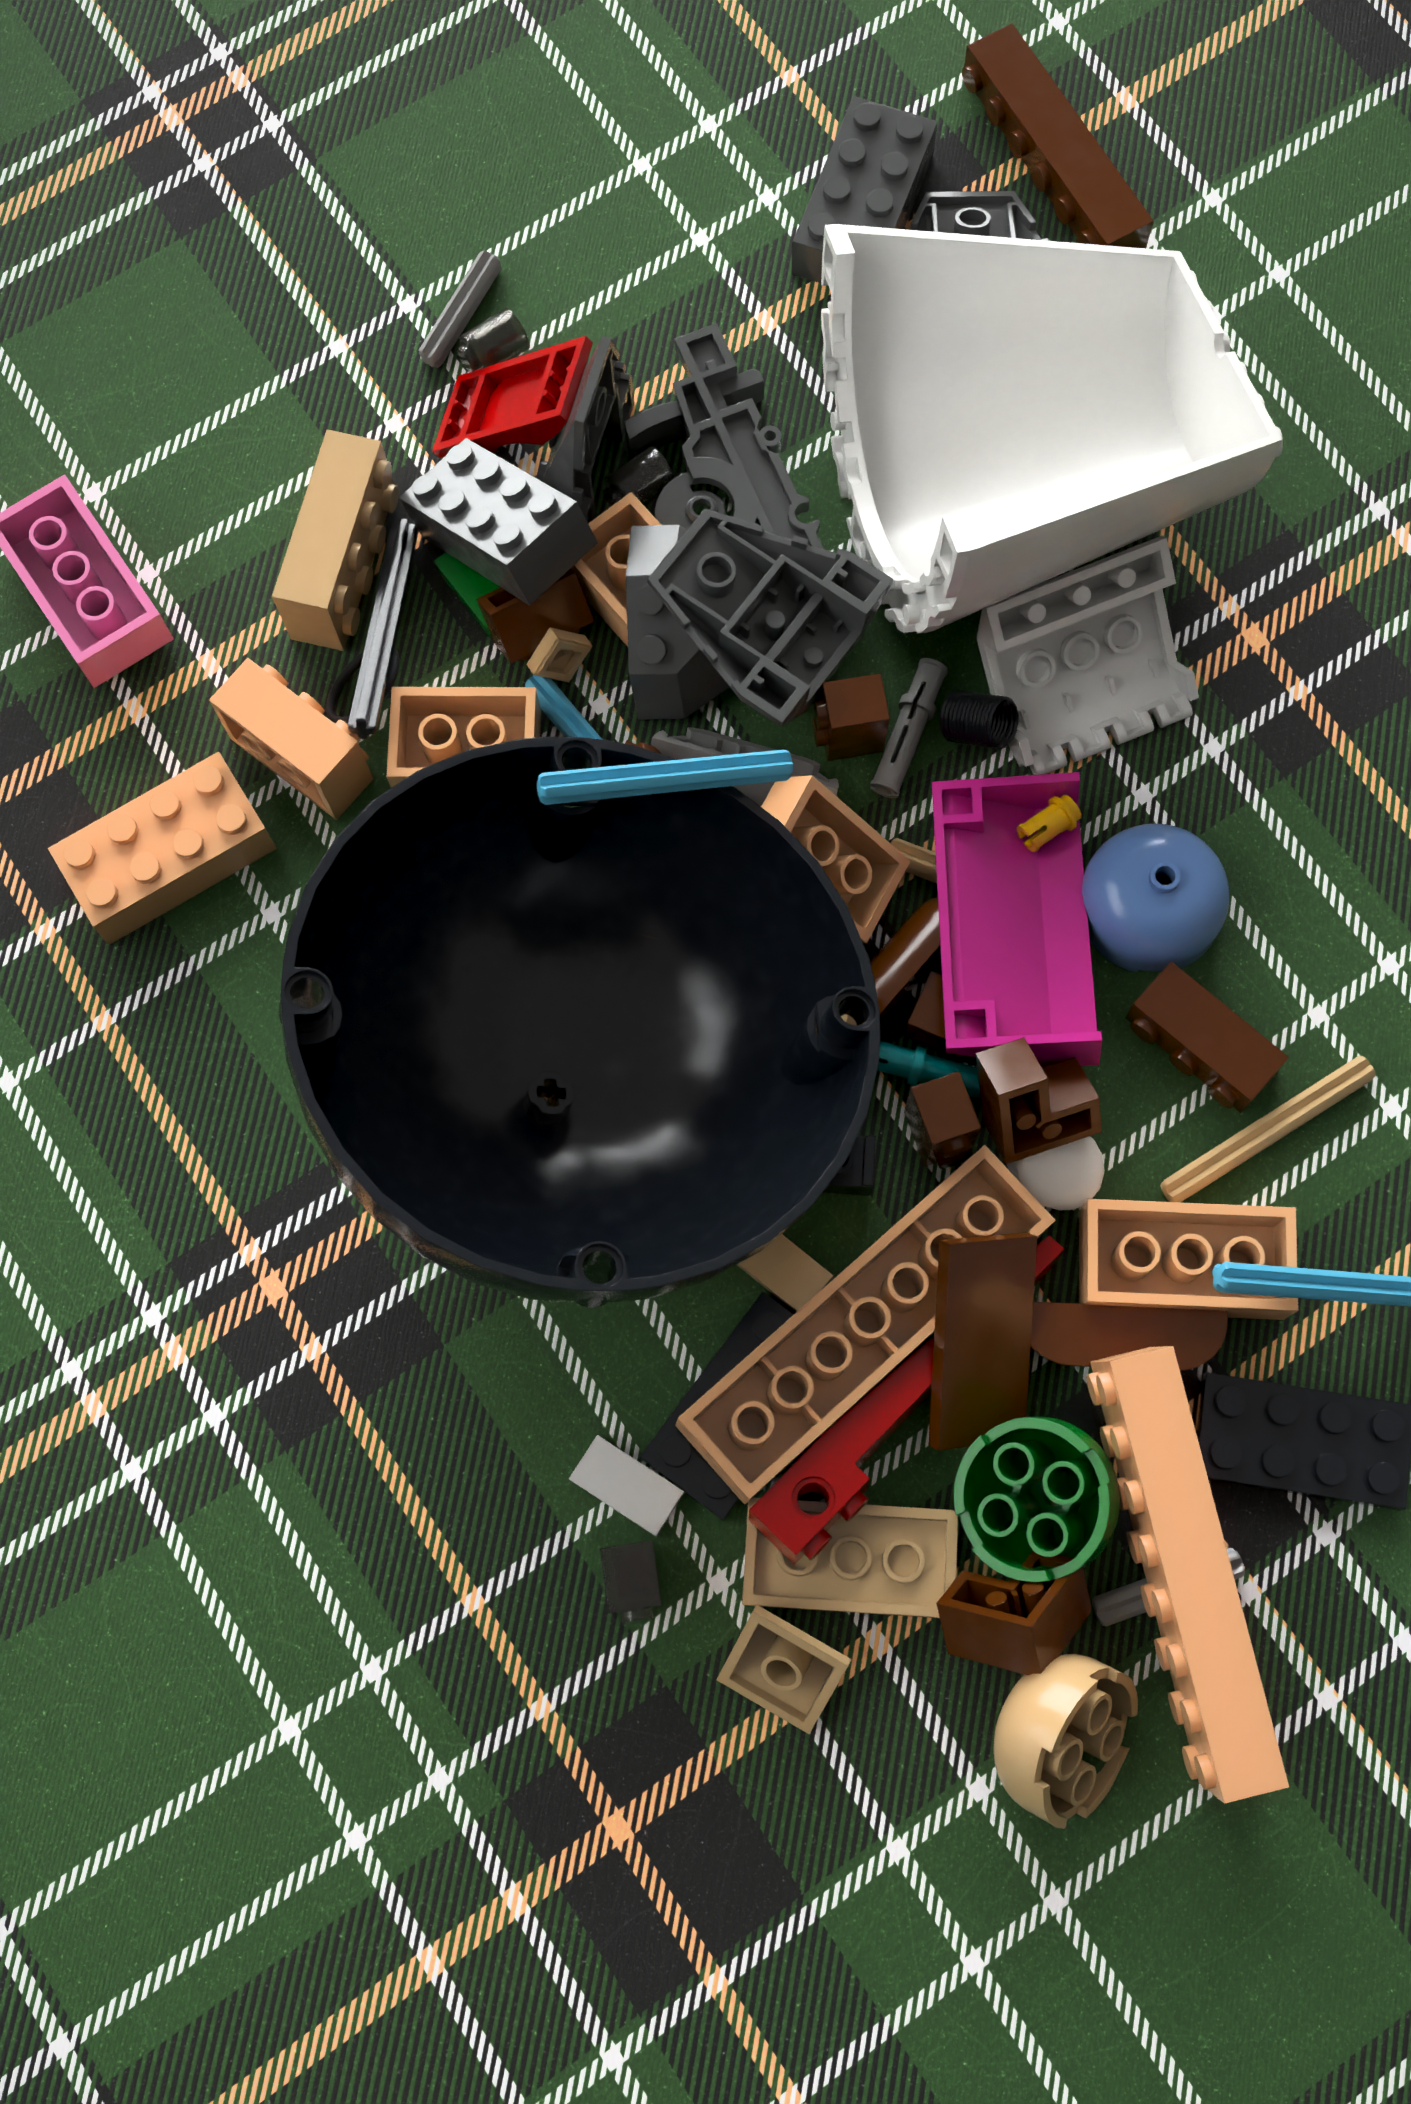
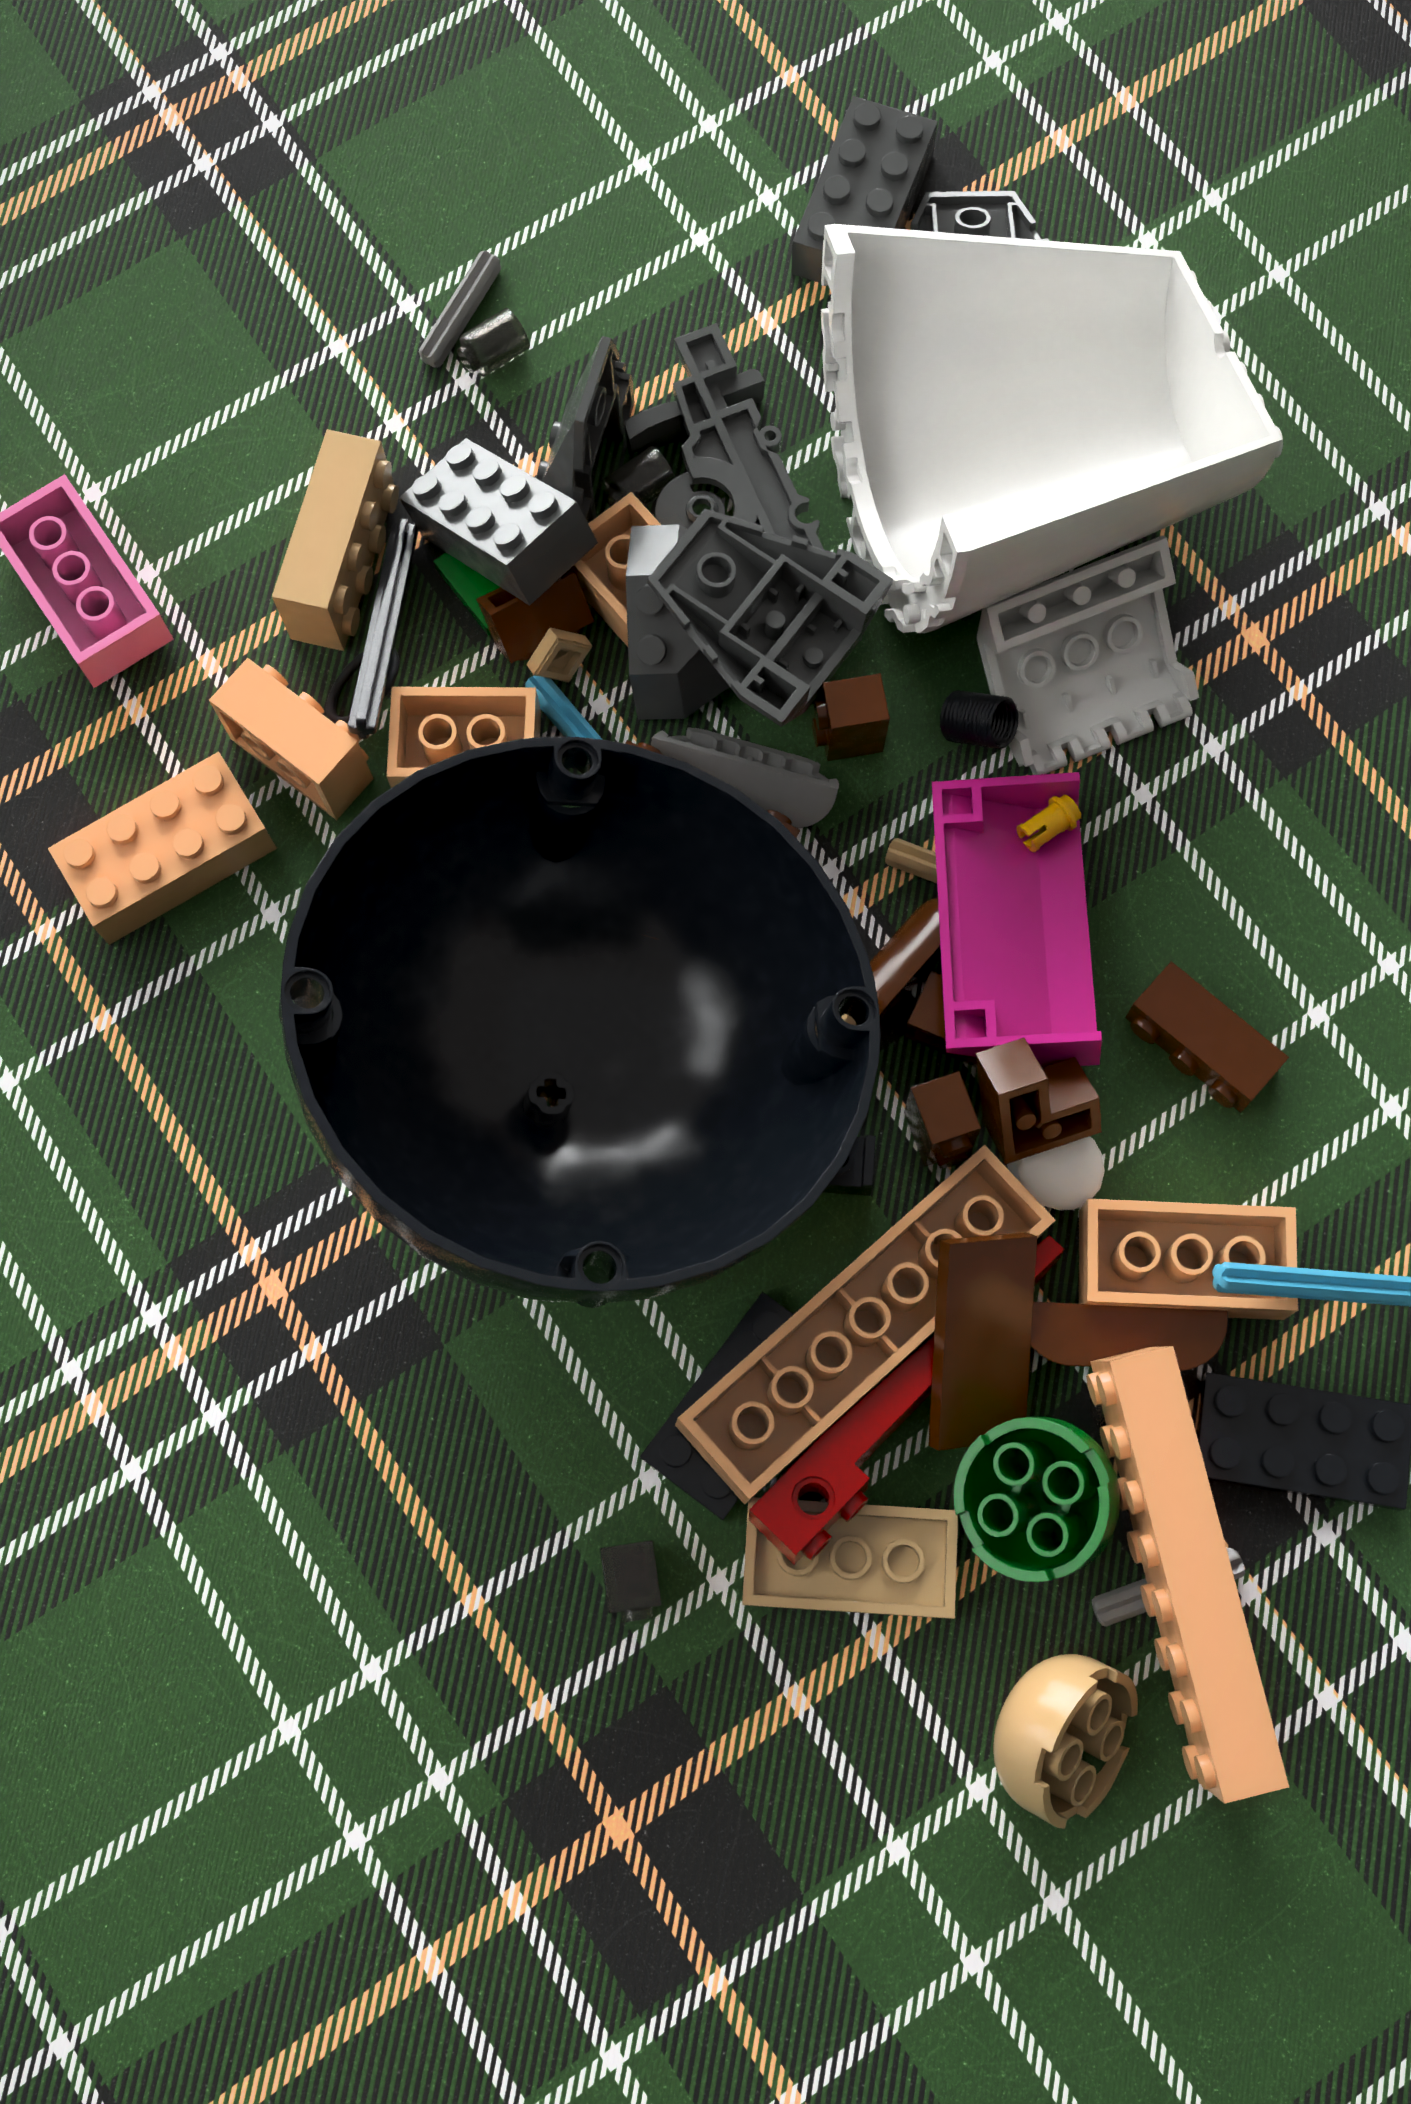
red slope [432,336,593,458] -> none
medium azure axle [537,749,793,805] -> none
white tile [569,1435,685,1537] -> none
tan slope [716,1604,852,1734] -> none
tan tile [736,1234,833,1313] -> none
light nougat brick [761,775,911,943] -> none
light grey pin [870,658,948,798] -> none
teal pin [877,1041,981,1100] -> none
reddish brown brick [936,1551,1092,1675] -> none
reddish brown brick [962,23,1154,249] -> none
medium blue cylinder [1082,823,1229,972] -> none
tan axle [1160,1056,1376,1203] -> none

